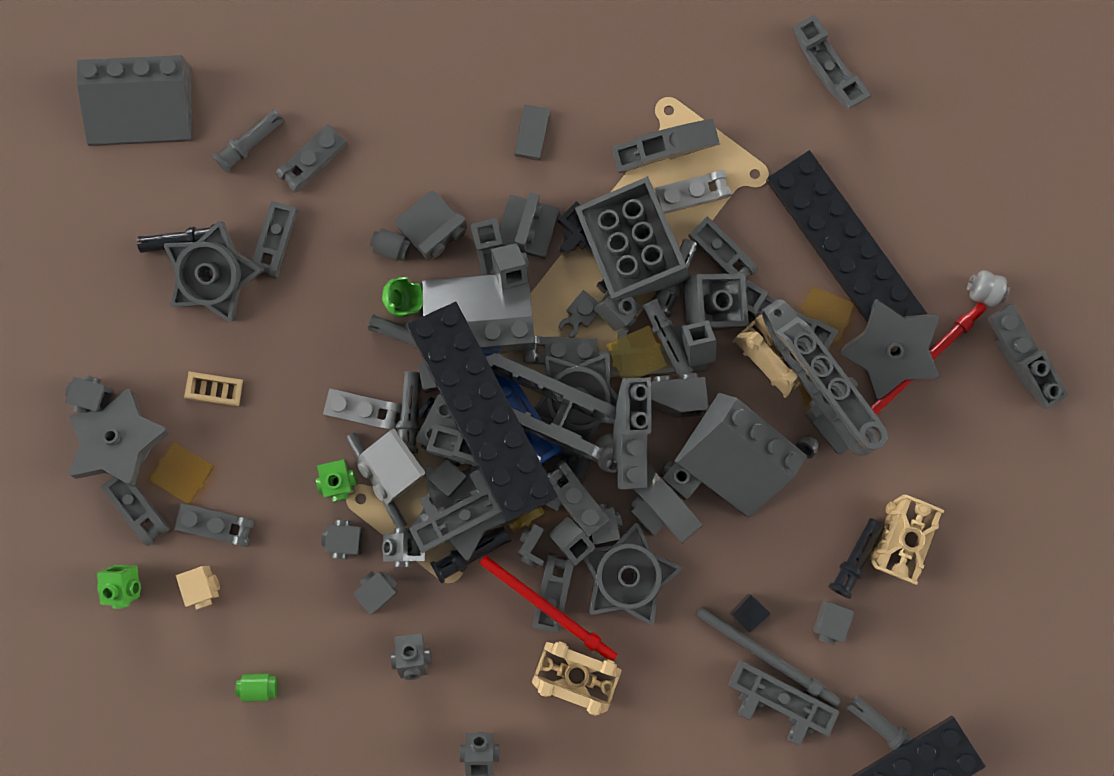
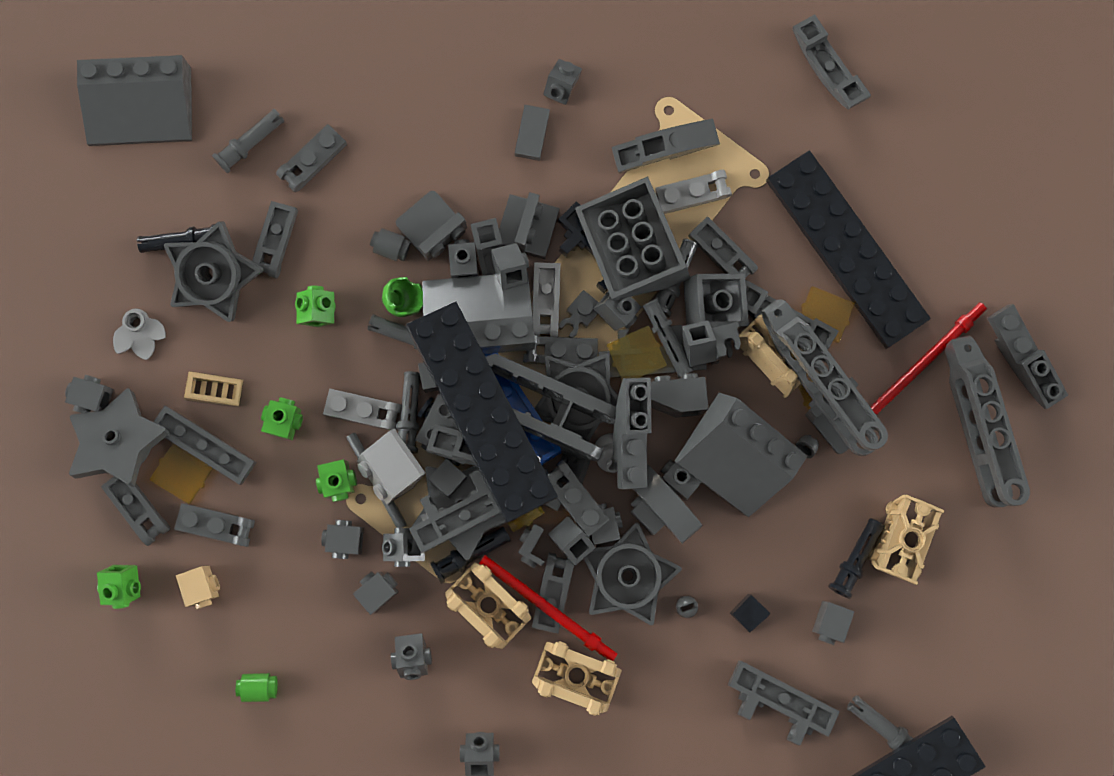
dark grey bar [696,607,841,707] -> none
dark grey plate [839,299,939,399] -> none
light grey piece [967,270,1010,307] -> none
none -> light grey plate [113,309,166,360]
none -> dark grey plate [154,405,257,485]
none -> bright green brick [261,397,303,440]
none -> bright green brick [295,286,336,327]
none -> tan piece [445,562,532,649]
none -> dark grey brick [448,239,478,278]
none -> light grey plate [532,262,561,337]
none -> dark grey bracket [543,59,582,105]
none -> dark grey hinge [676,596,698,618]
none -> dark grey hinge [711,322,741,365]
none -> dark grey piece [945,336,1030,508]

